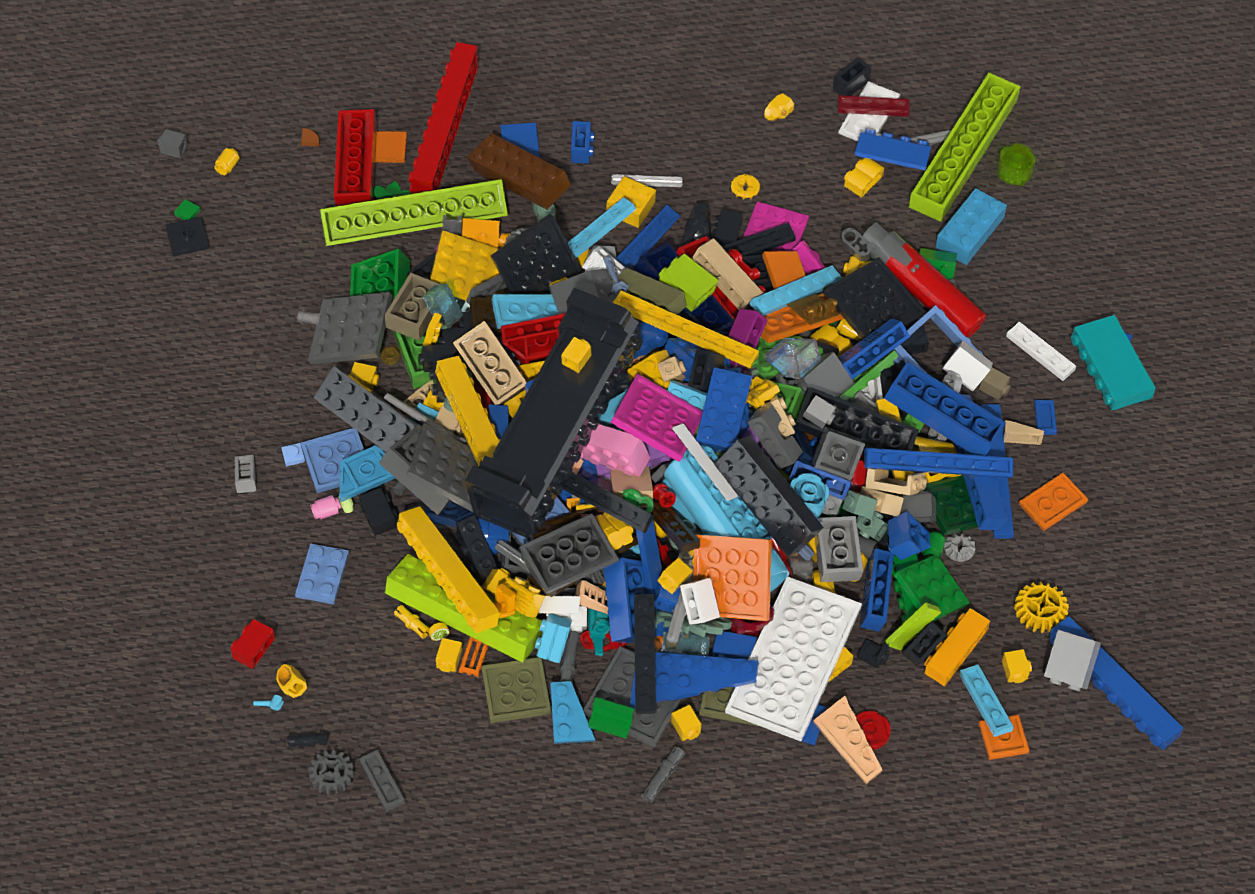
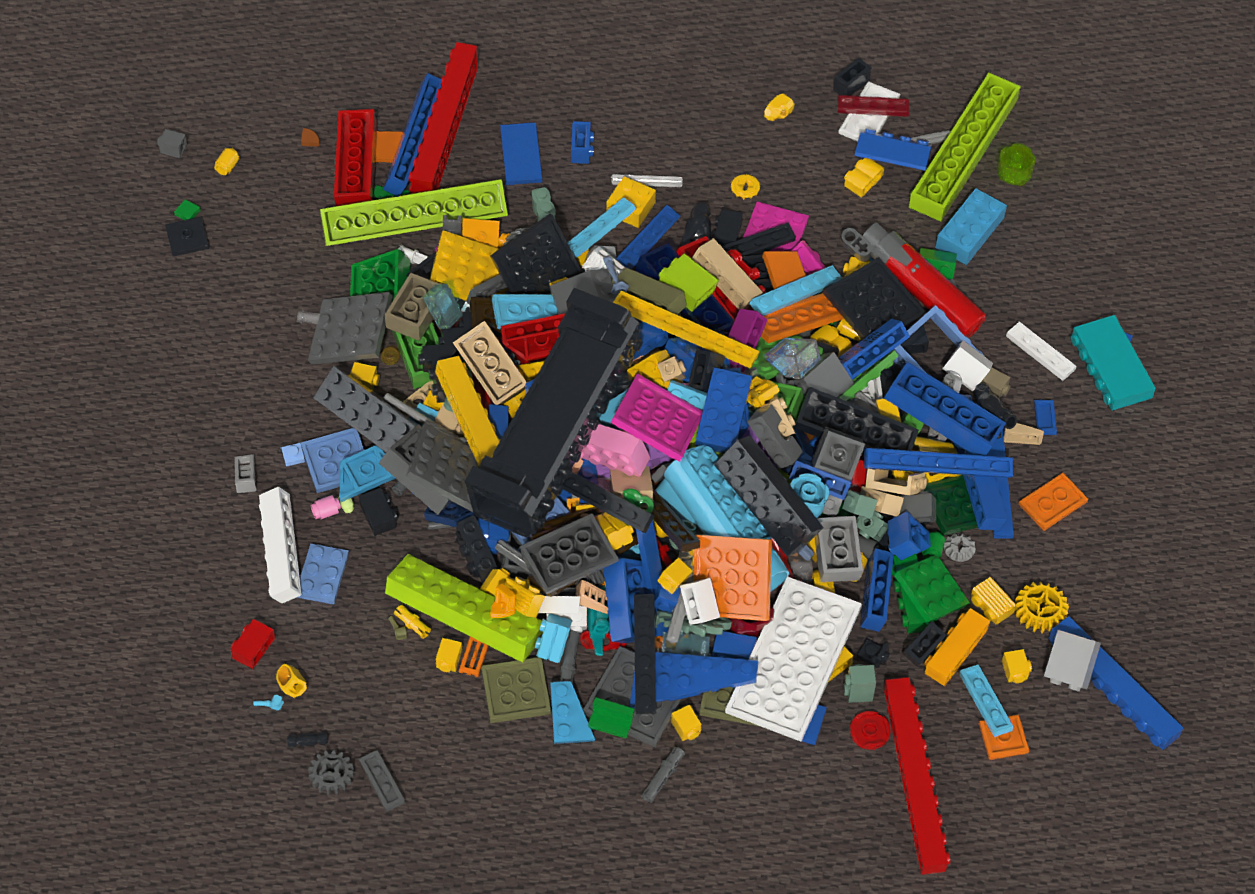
yellow brick [397,507,500,633] -> none
yellow plate [423,313,443,346] -> none
tile [428,623,449,641] -> none
reddish brown brick [467,133,571,210] -> none
yellow brick [561,337,591,373] -> none
red bush [653,483,676,508] -> none
white sticker [672,424,738,501] -> none
pearl gold hinge [787,294,840,325] -> none
light grey brick [803,395,836,429] -> none
light nougat wing [813,696,882,784] -> none
lime tile [885,603,941,650] -> none
none -> white brick [259,487,302,603]
none -> blue brick [383,73,441,196]
none -> olive hand [388,616,407,640]
none -> white axle [398,245,428,264]
none -> sand green brick [843,664,876,703]
none -> red brick [884,677,950,875]
none -> yellow brick [971,577,1016,625]
none -> black animal [974,383,1017,439]

